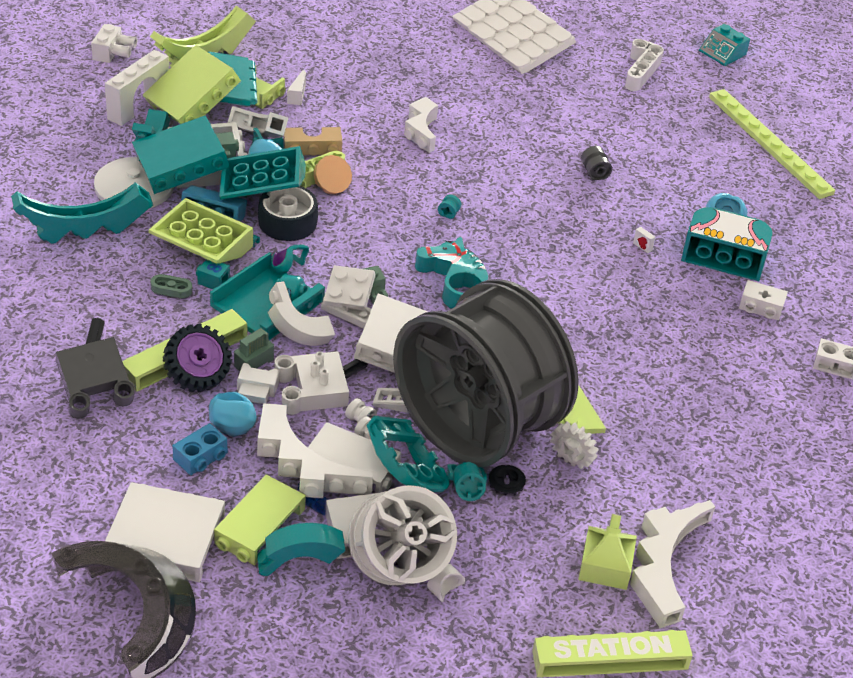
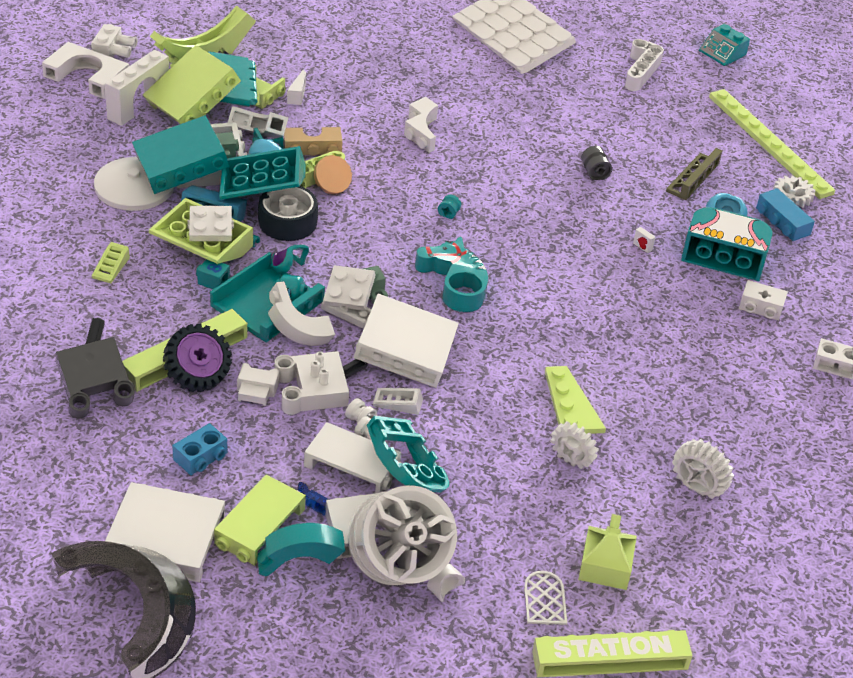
teal arch [11,182,153,244] -> none
teal arch [132,109,171,140] -> none
sand green plate [150,274,192,298] -> none
medium azure piece [209,392,257,437] -> none
sand green piece [234,328,274,371] -> none
white arch [257,403,373,498] -> none
dark grey wheel [393,279,579,468] -> none
teal piece [446,462,487,501] -> none
black gear [488,465,526,496] -> none
white arch [630,500,715,629] -> none
none -> white arch [42,42,129,99]
none -> yellowish green slope [92,242,130,283]
none -> white plate [188,206,234,241]
none -> white window [524,570,568,625]
none -> olive fence [666,148,723,200]
none -> white gear [672,439,734,499]
none -> dark azure brick [756,188,815,241]
none -> white gear [773,175,815,208]

